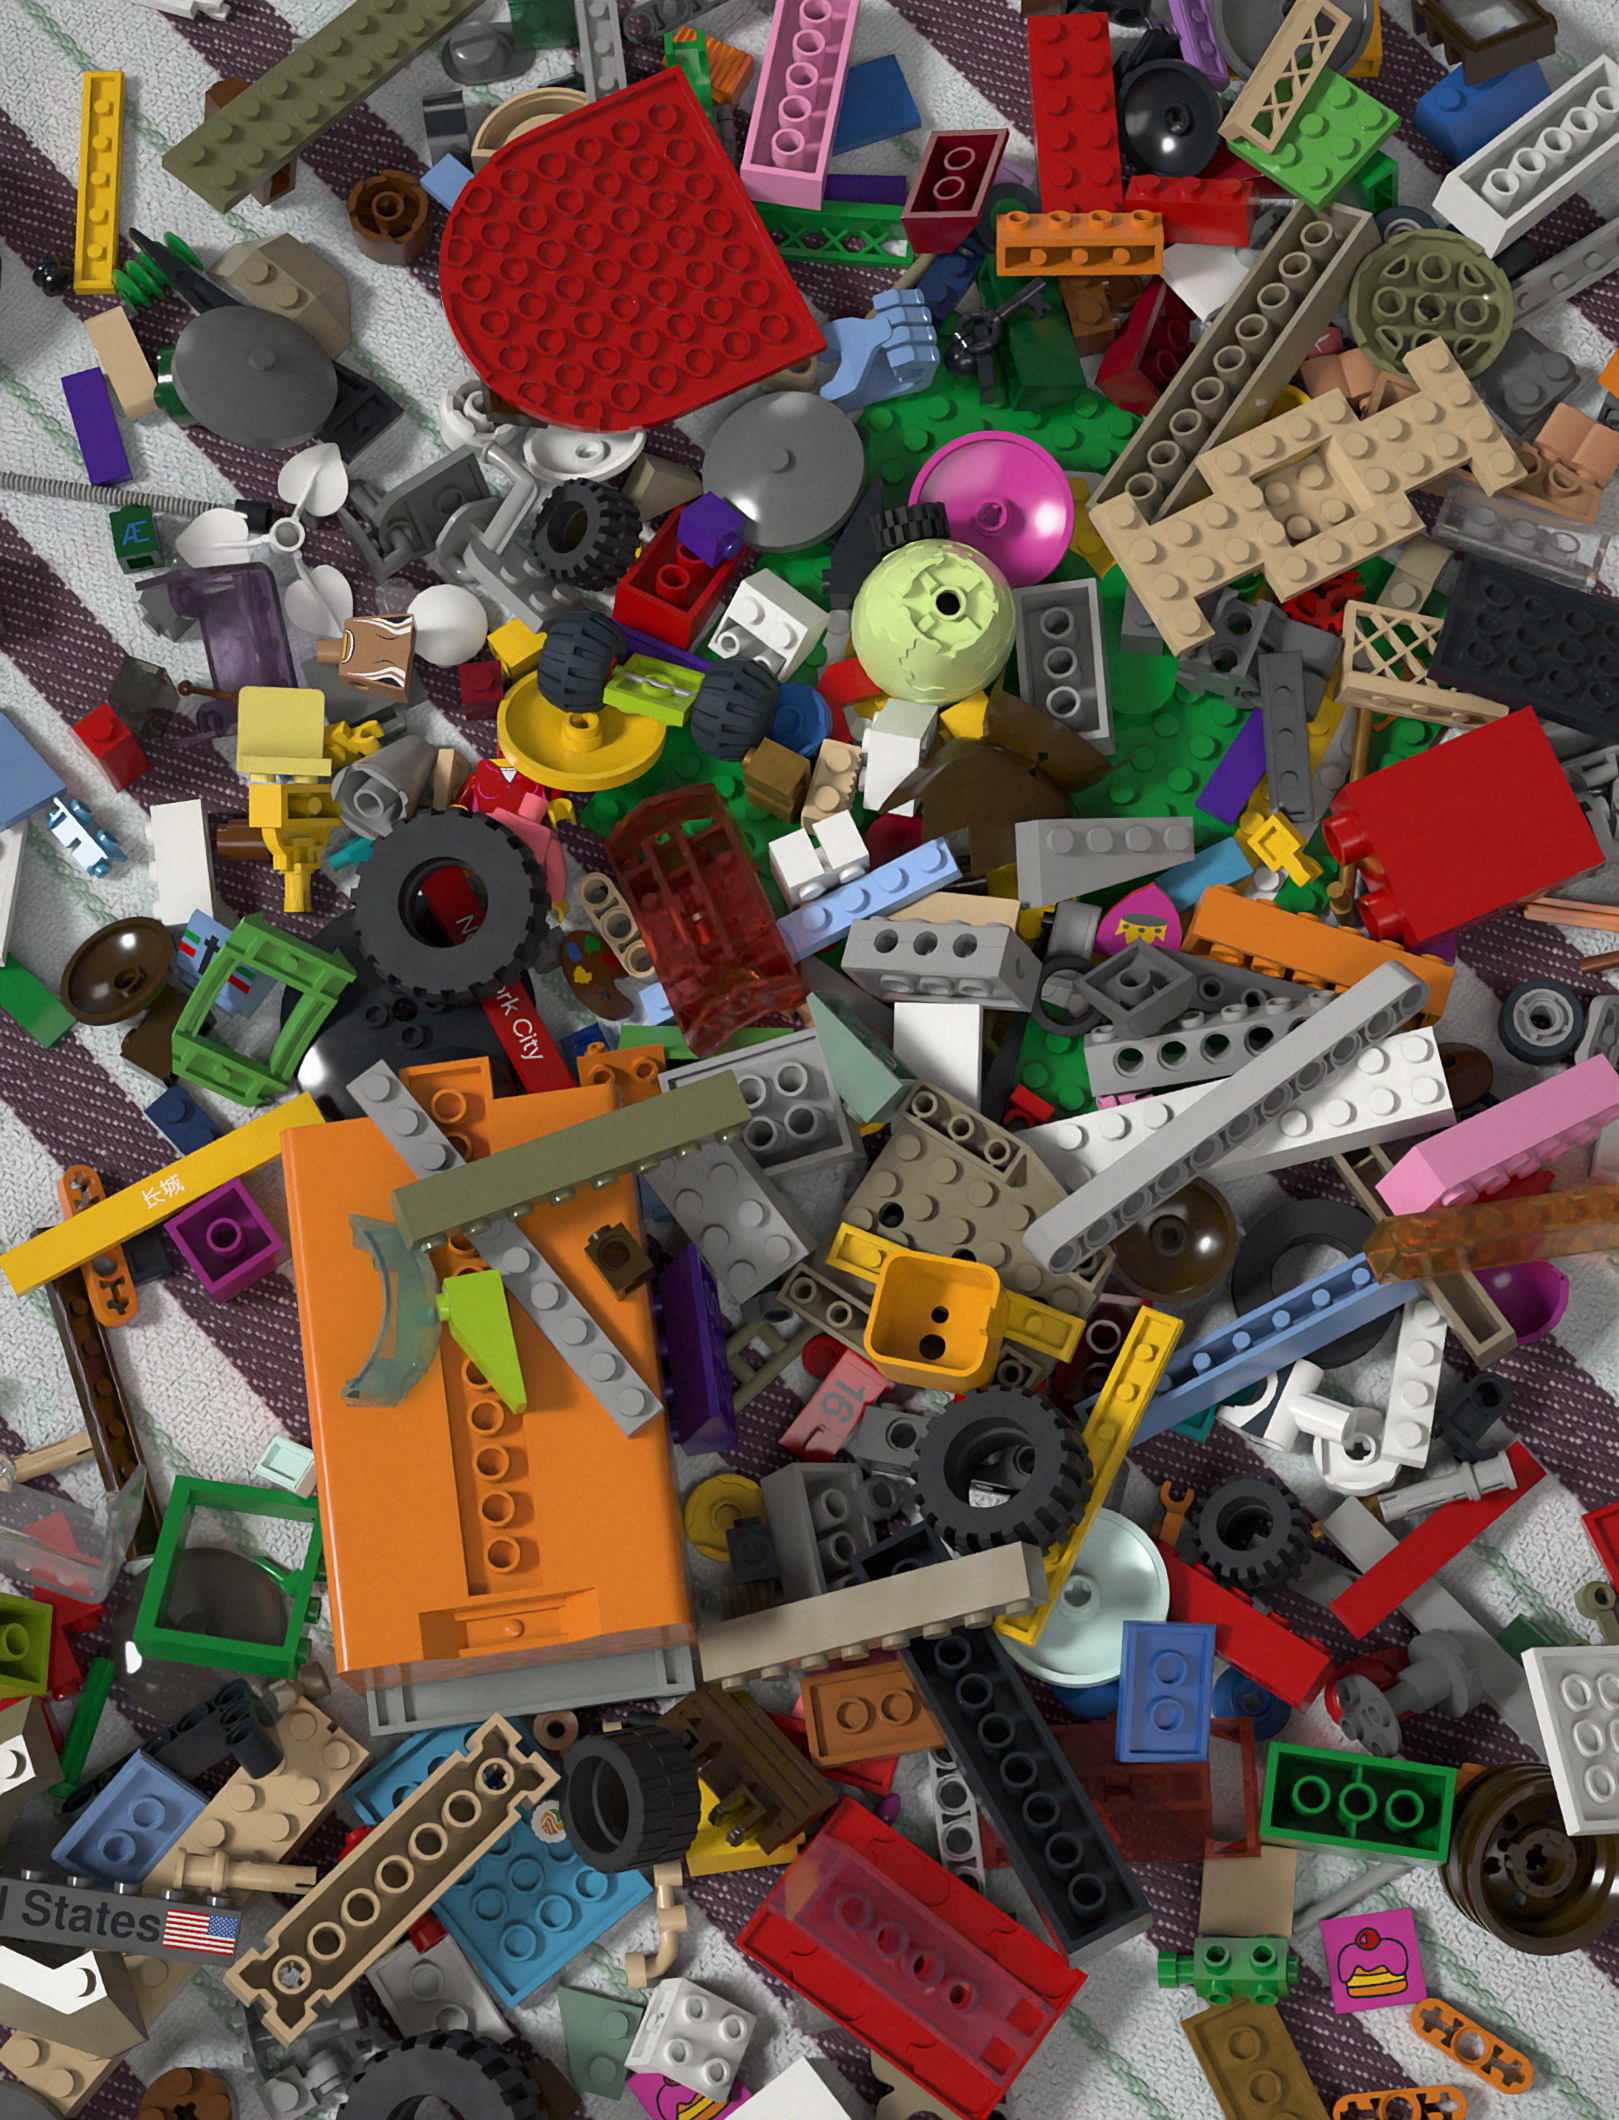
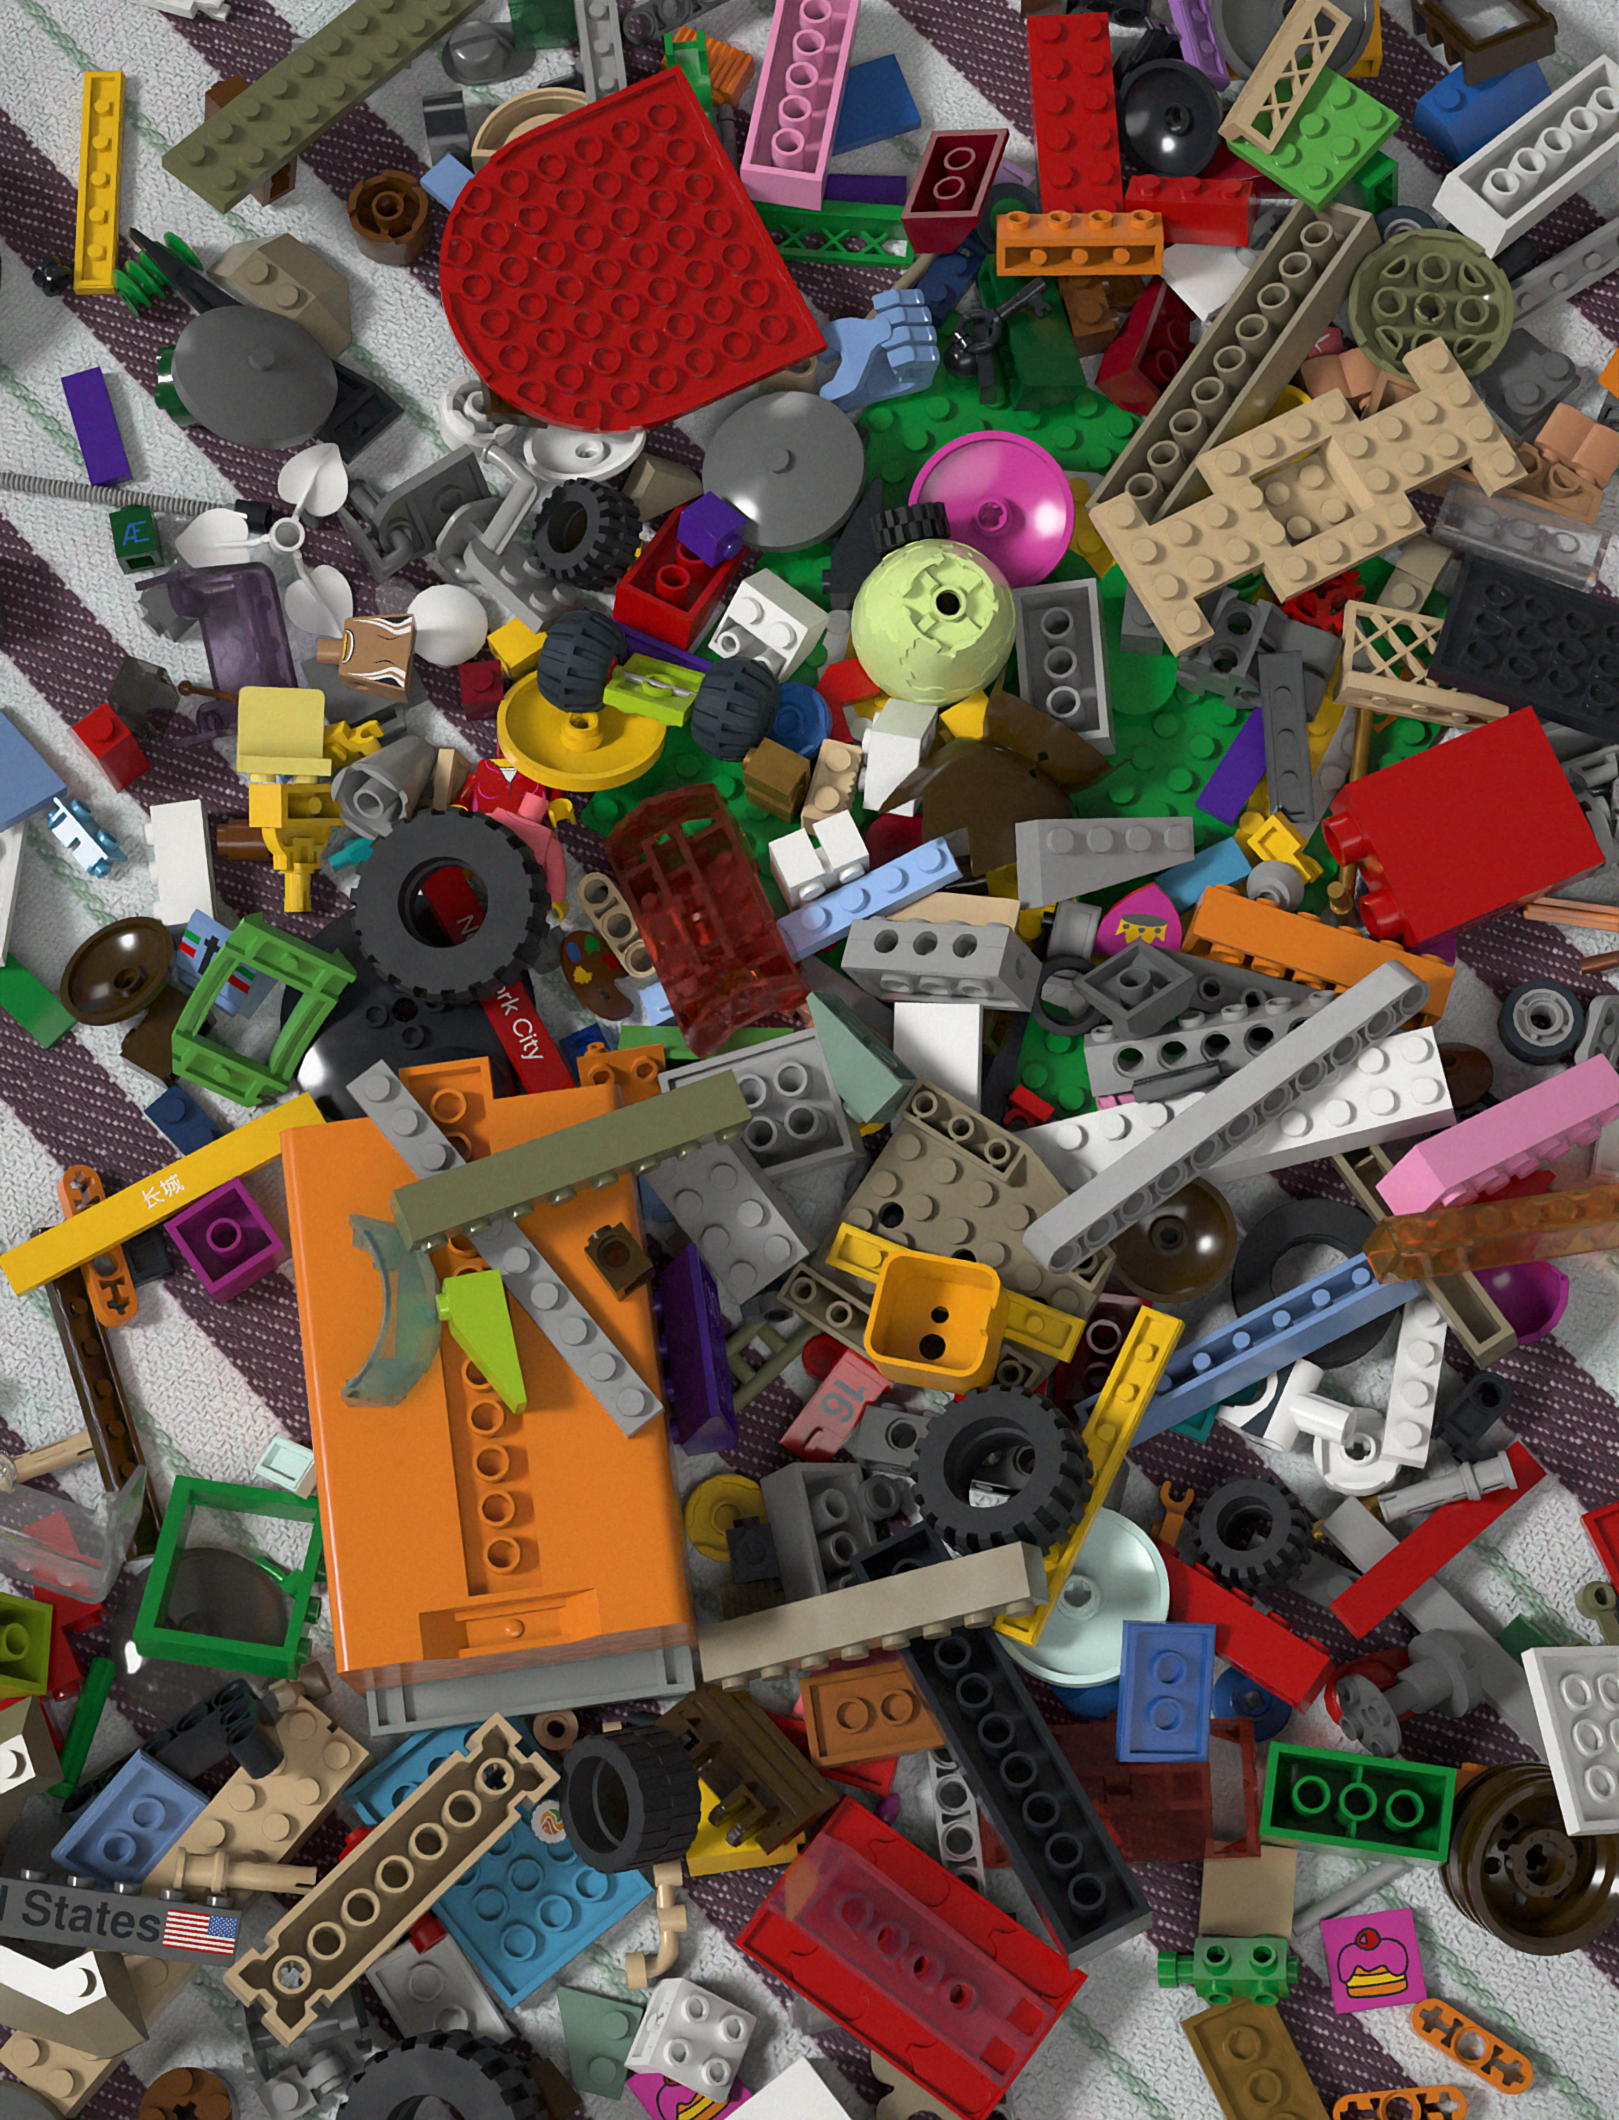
tan beam [84,305,160,422] -> none
none -> black tile [1132,1058,1223,1104]
none -> light grey cone [1247,860,1304,913]

